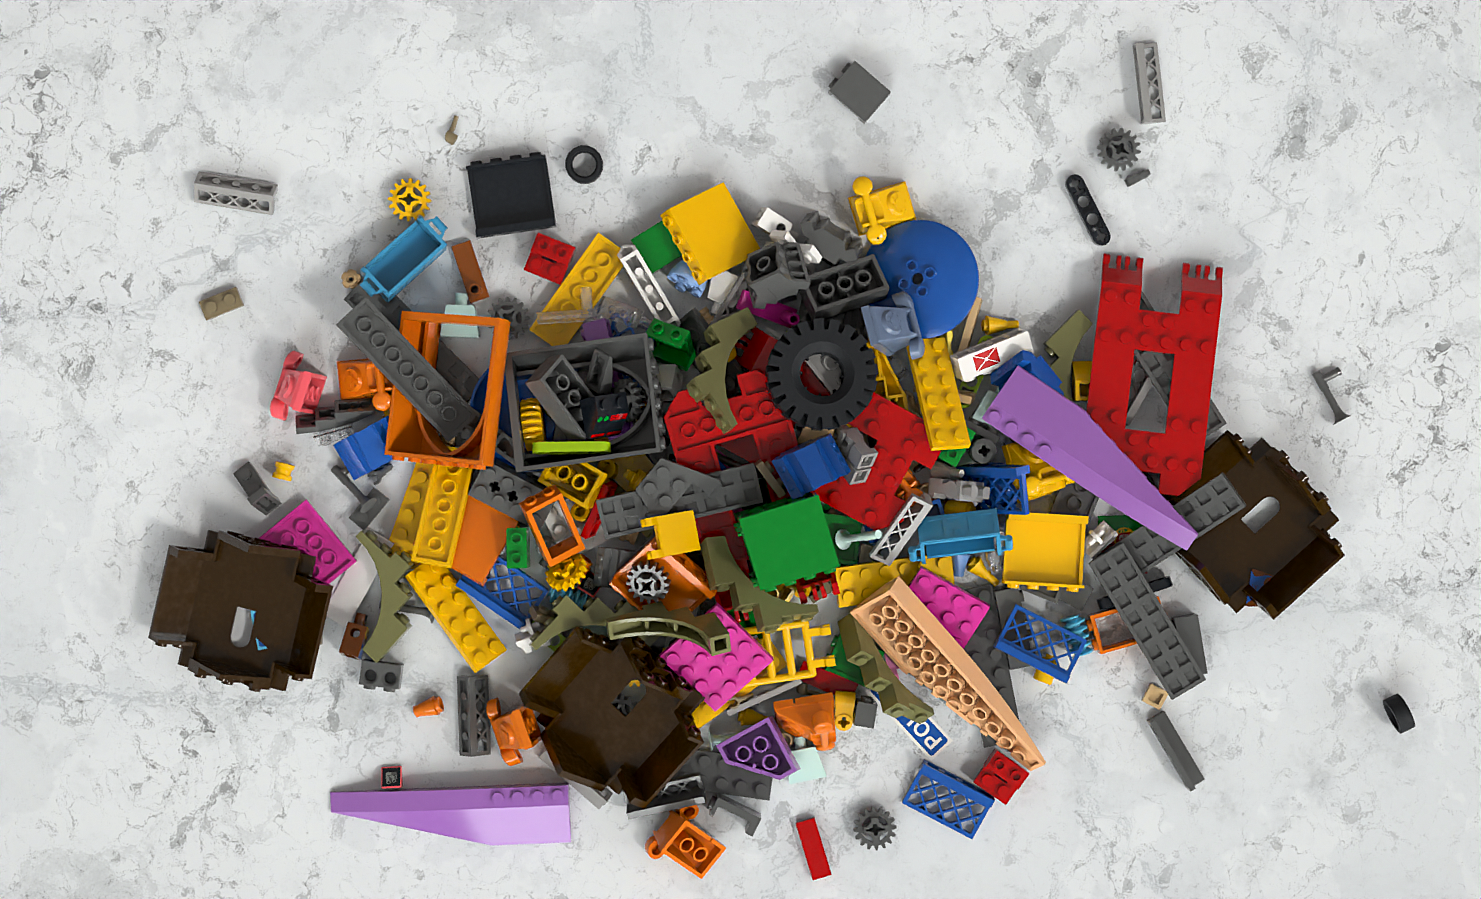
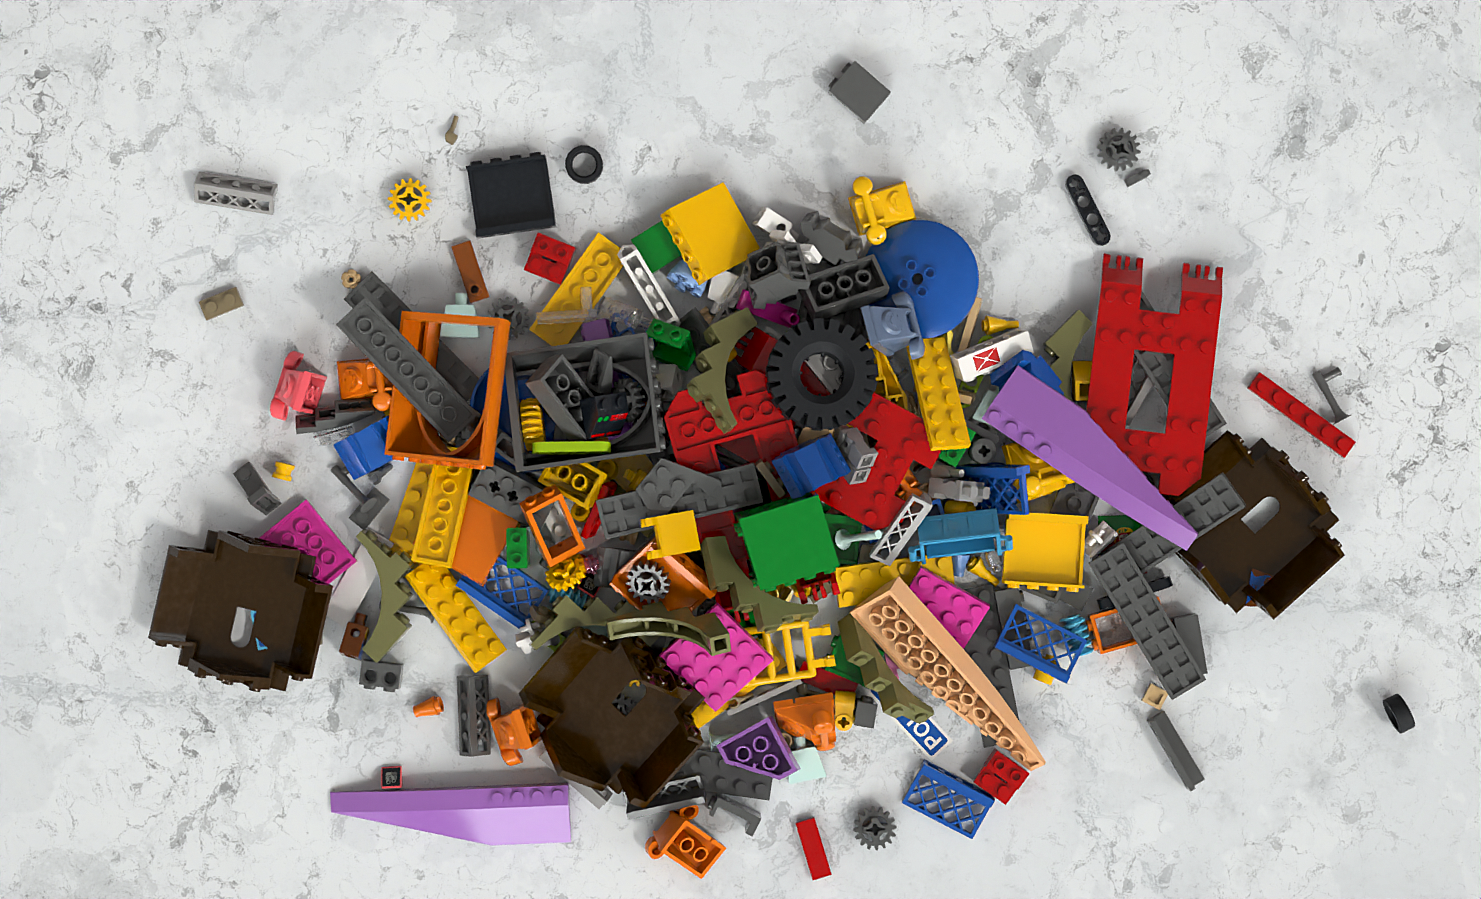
dark azure container [360,216,448,303] -> none
yellow cone [738,708,775,726] -> none
light grey fence [1133,42,1166,125] -> none
none -> clear pink plate [584,554,600,574]
none -> red plate [1247,372,1356,458]

